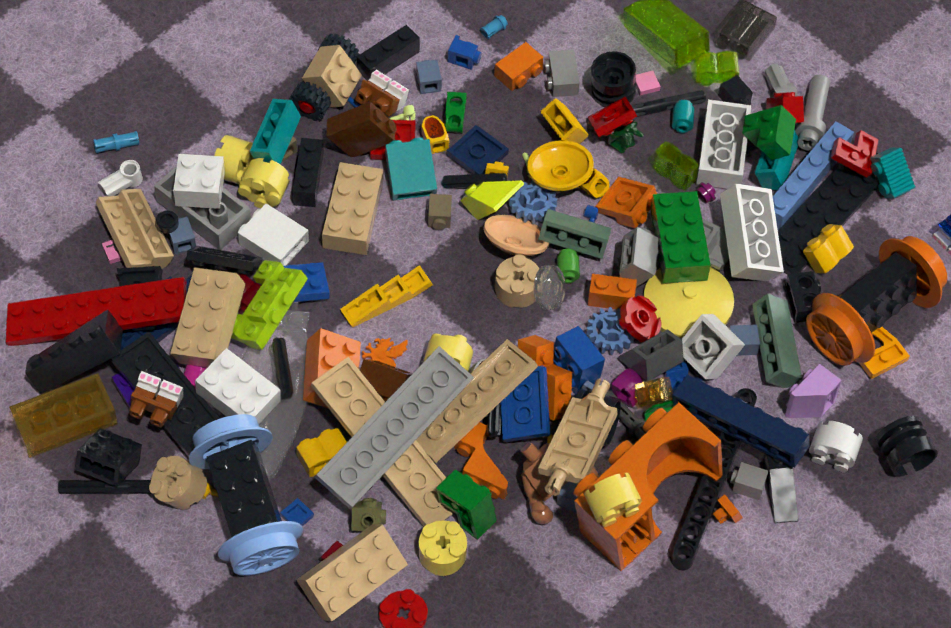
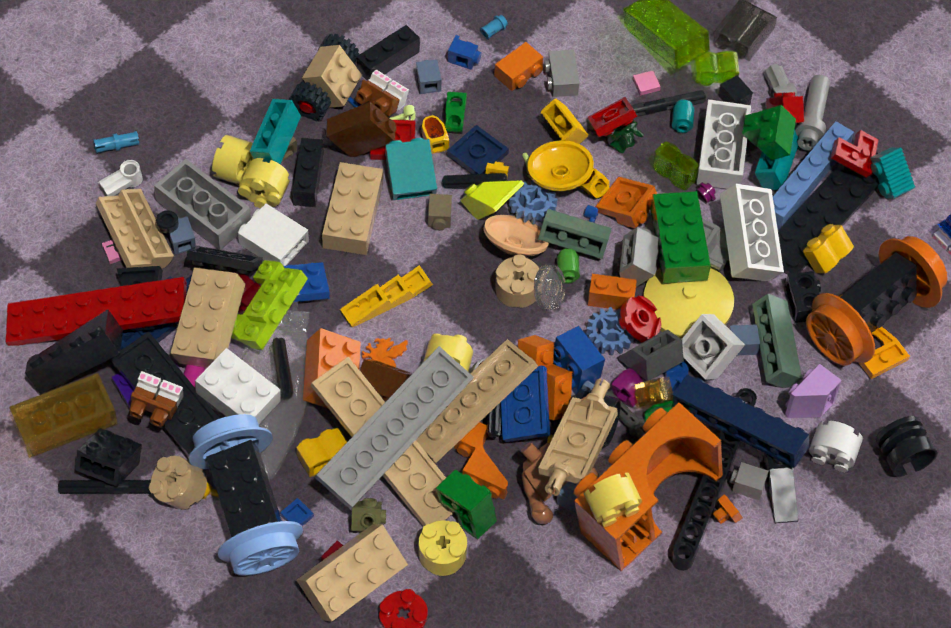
white brick [173,154,225,209] -> none
black wheel [591,51,636,107] -> none

